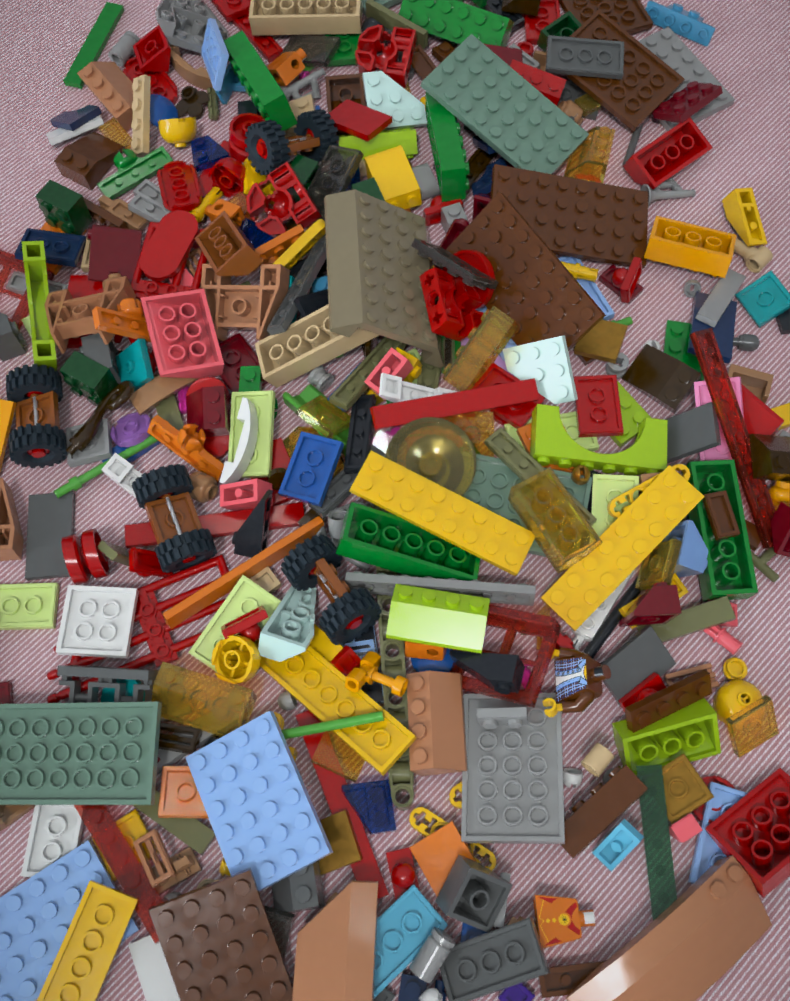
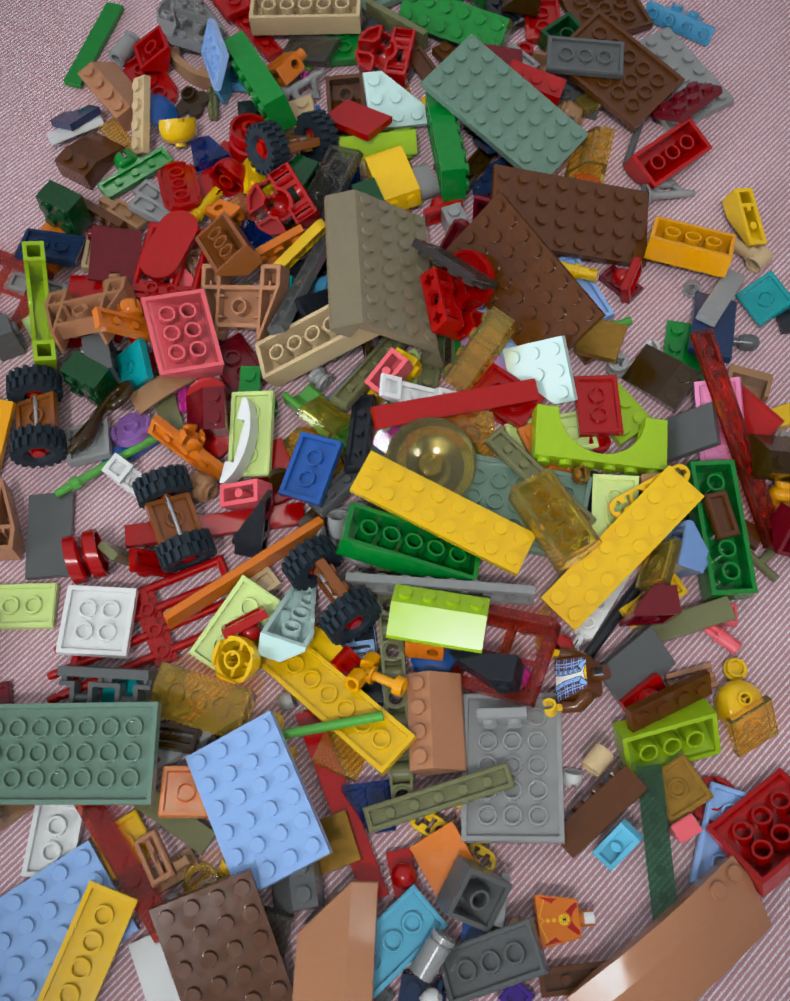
none -> clear yellow helmet [182,861,225,894]
none -> olive tile [363,762,515,834]
none -> red tile [589,436,611,454]

